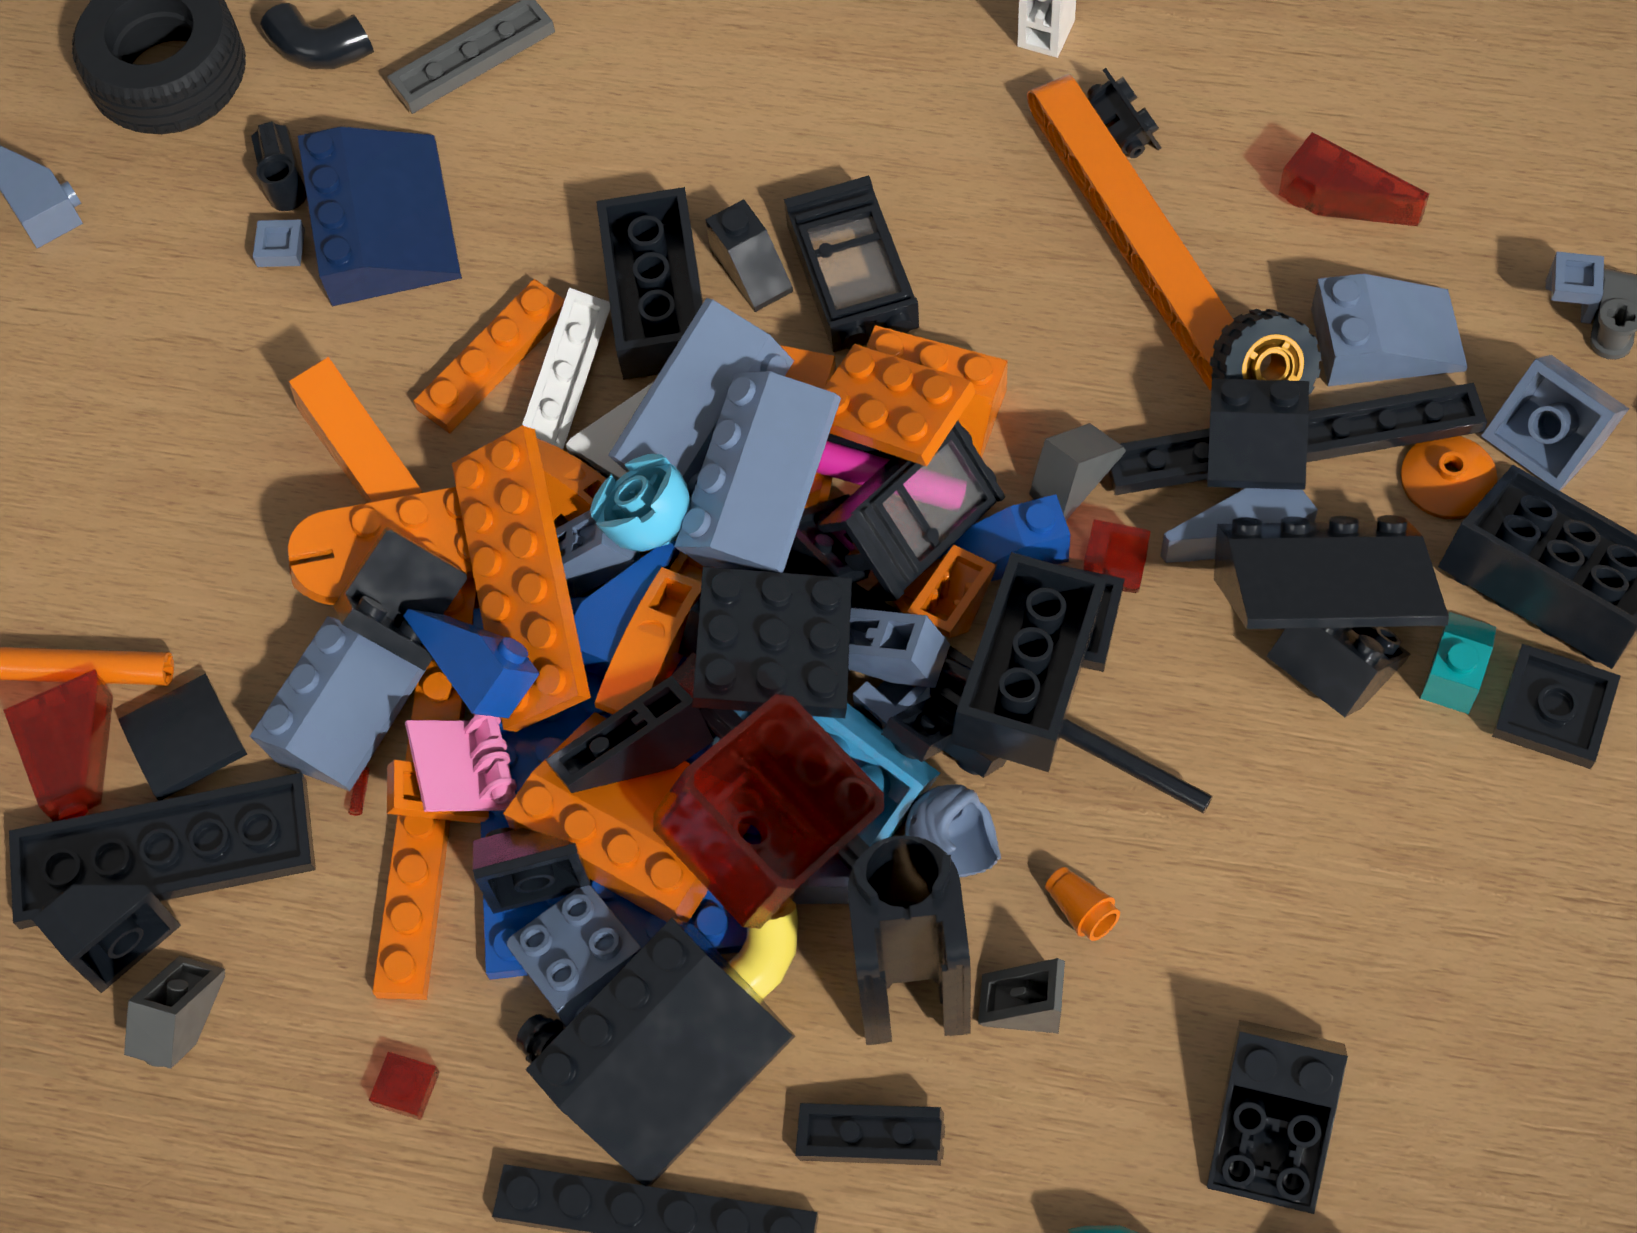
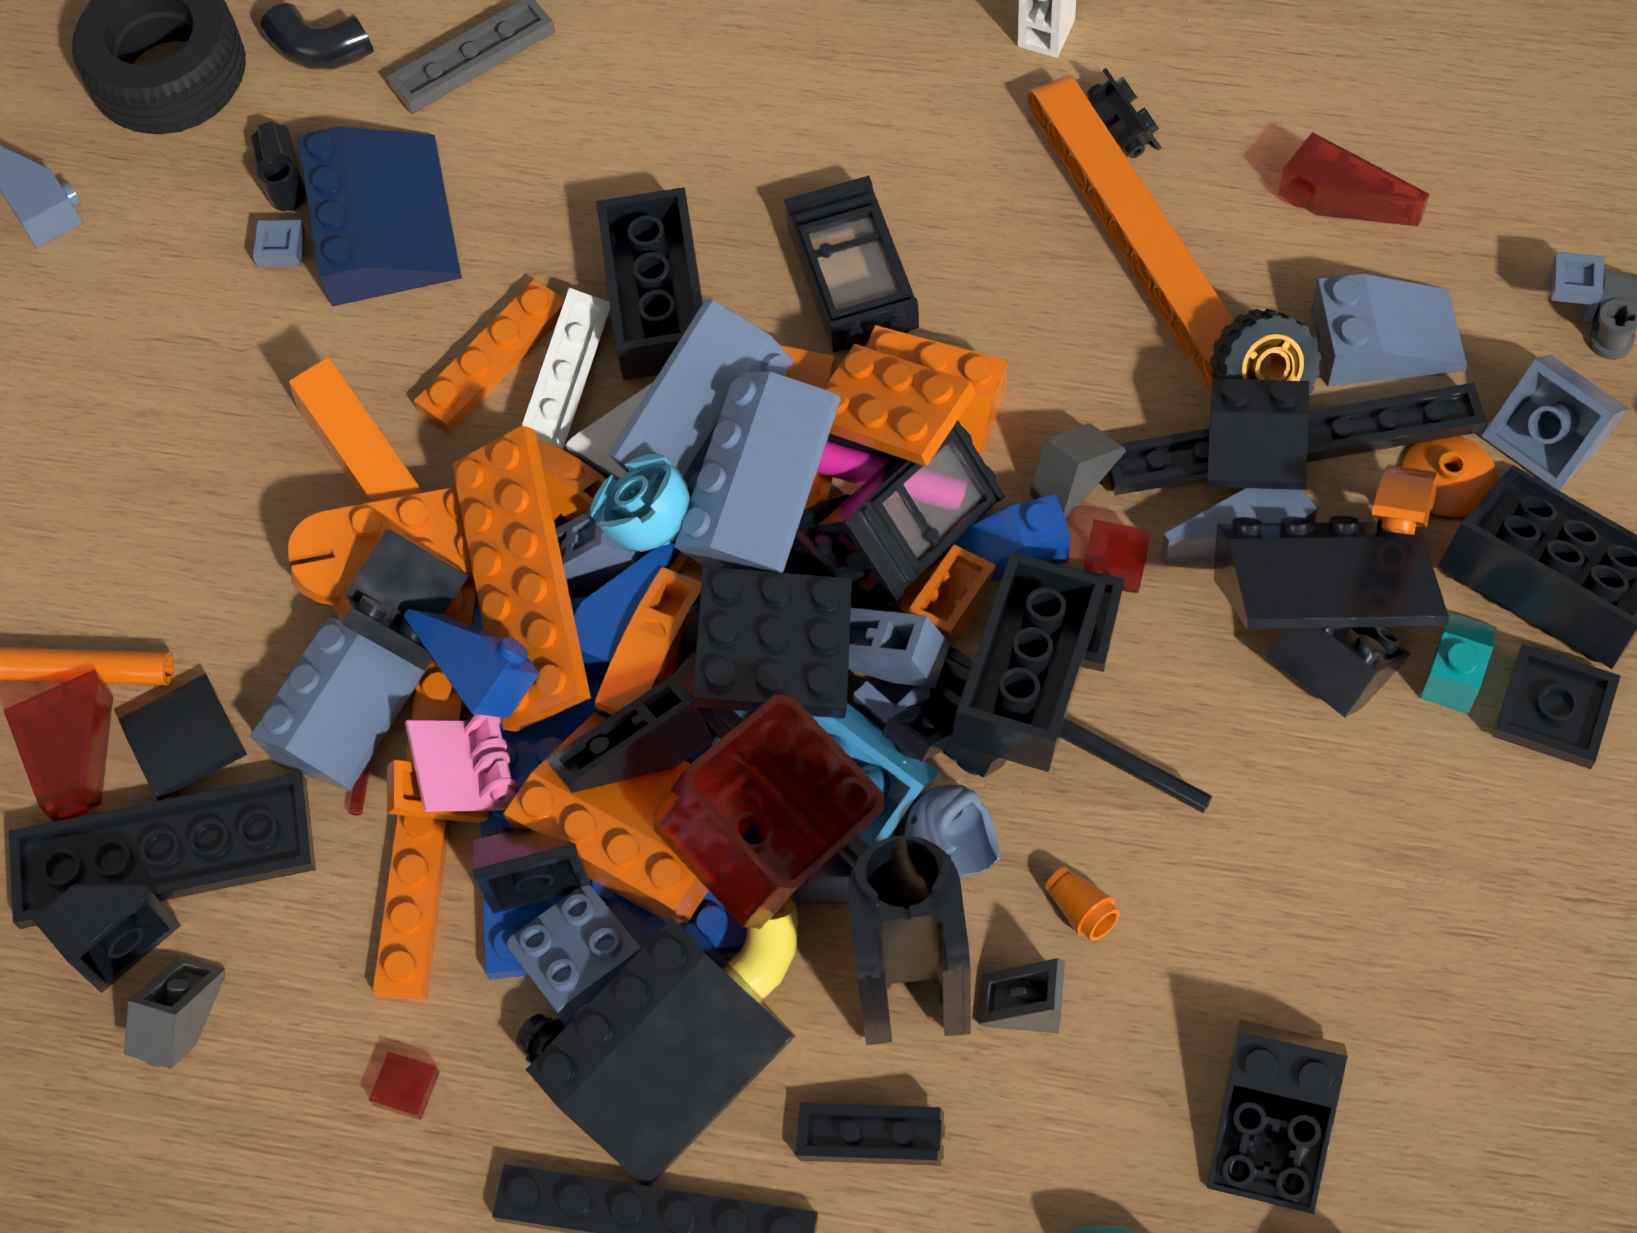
black slope [705,199,793,312] -> none
none -> orange slope [1372,465,1439,535]

